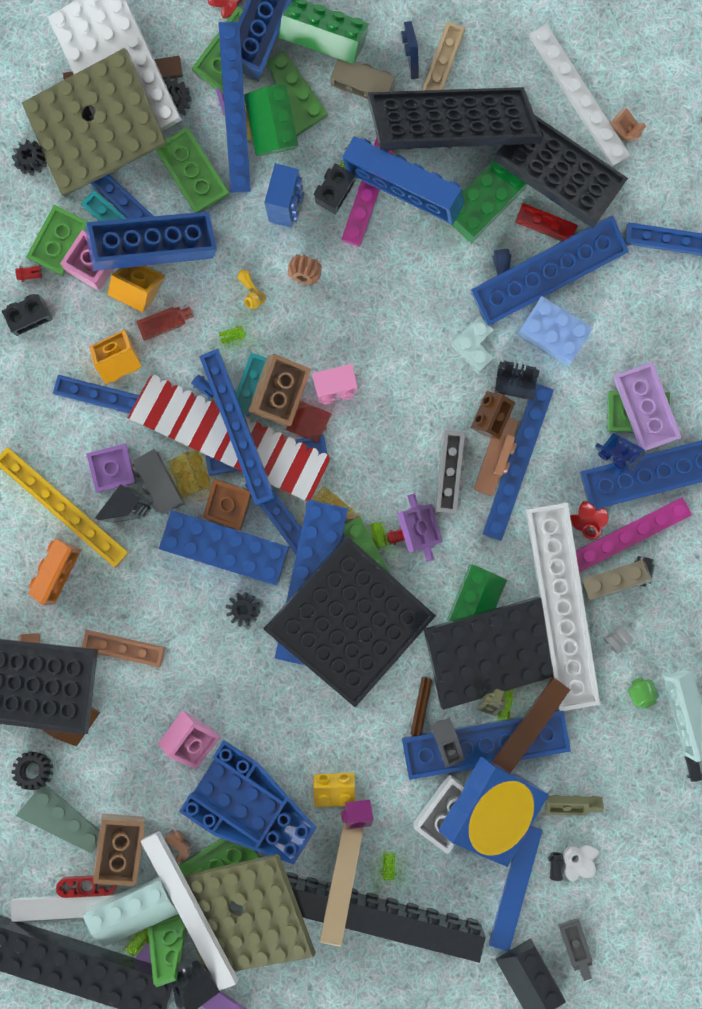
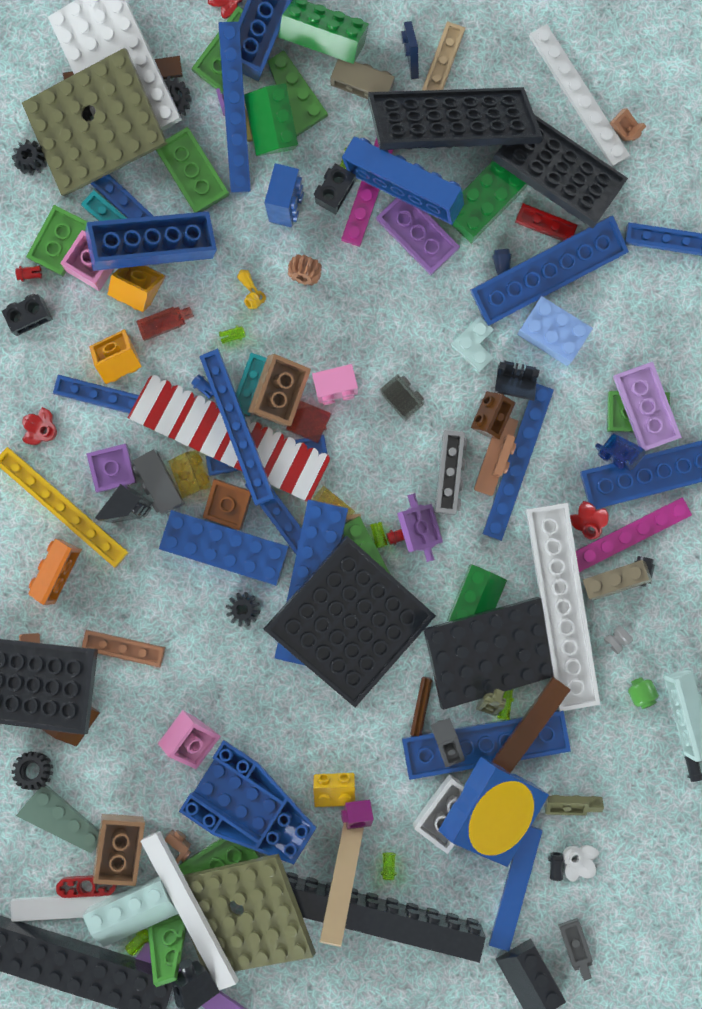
none -> red plate [22,407,57,445]
none -> medium lavender plate [376,198,460,276]
none -> clear smoke brick [379,374,424,422]

